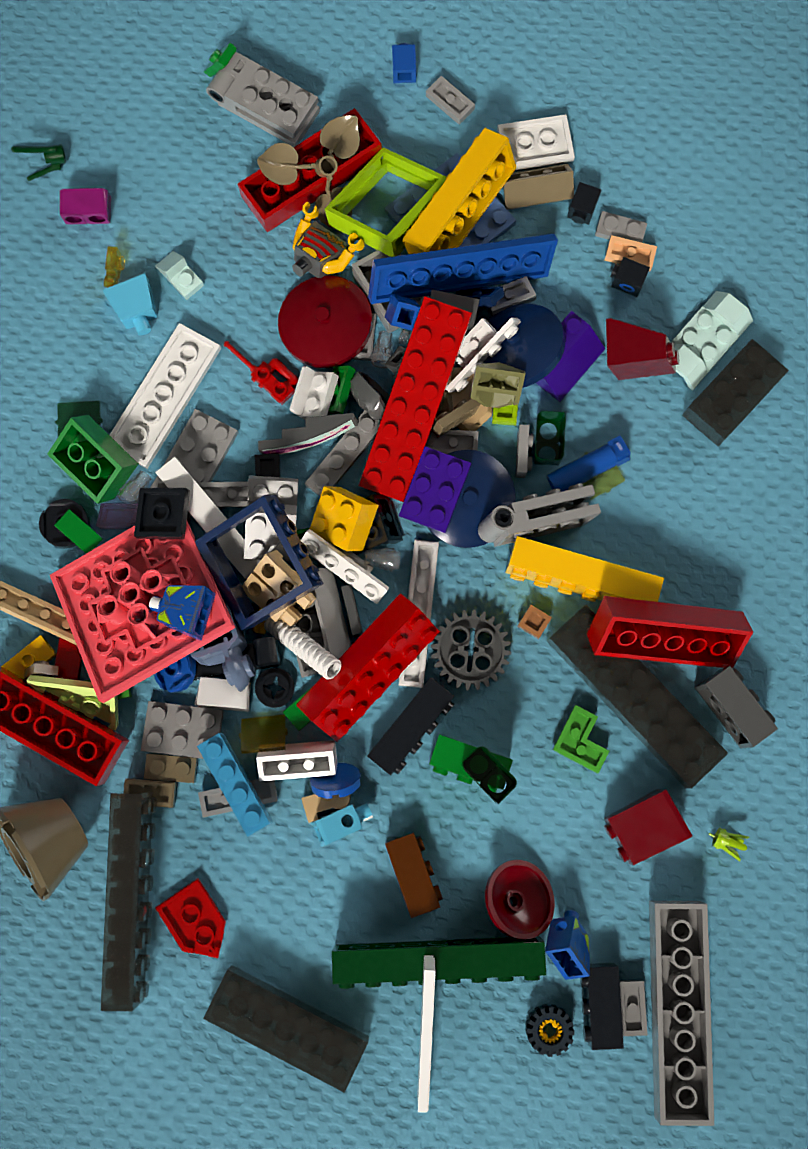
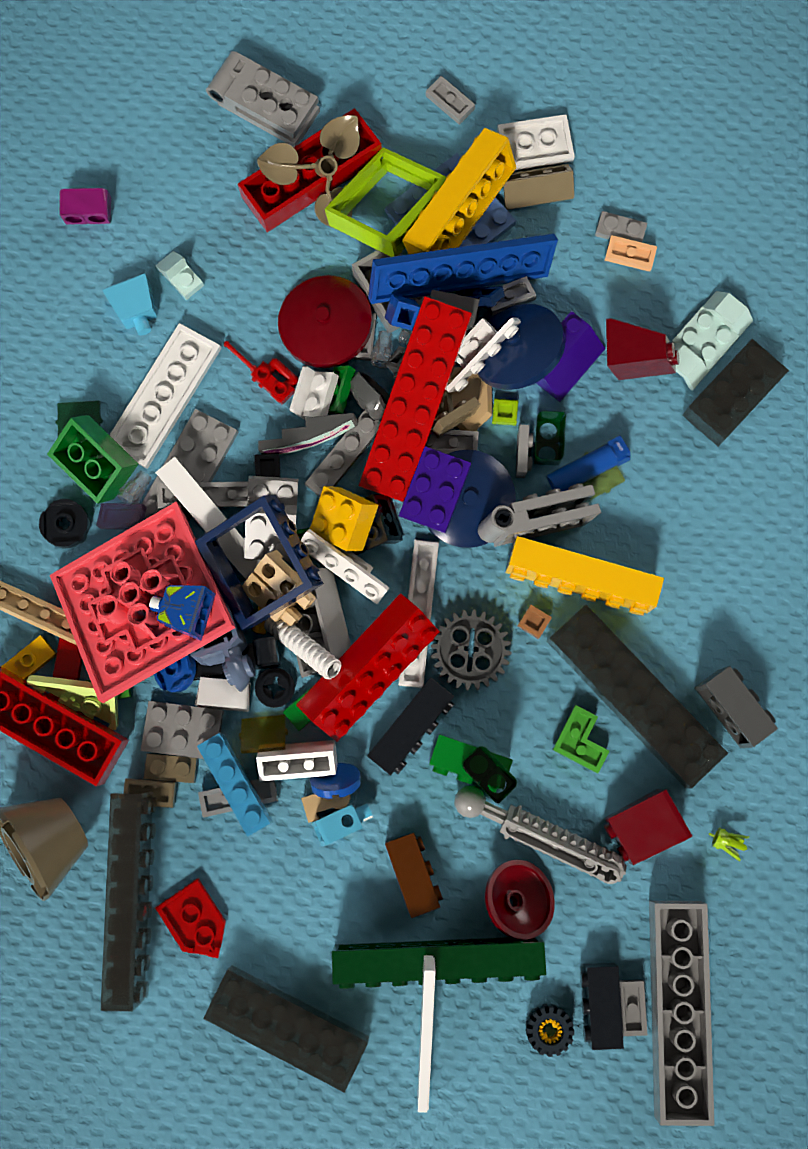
dark green plant [11,144,66,181] -> none
dark tan plate [24,661,58,679] -> none
green sticker [54,509,103,553] -> none
clear yellow plate [104,246,125,288] -> none
black plate [134,488,190,539] -> none
green plate [204,42,237,77] -> none
torso [292,202,365,278] -> none
dark grey tile [341,585,363,637] -> none
clear cone [364,548,400,572] -> none
blue brick [392,43,416,83] -> none
olive slope [470,362,526,408] -> none
blue torso [545,910,590,980] -> none
black brick [567,182,602,225] -> none
red brick [587,596,753,669] -> none
black brick [610,257,650,297] -> none
none -> light grey gear [454,785,627,884]

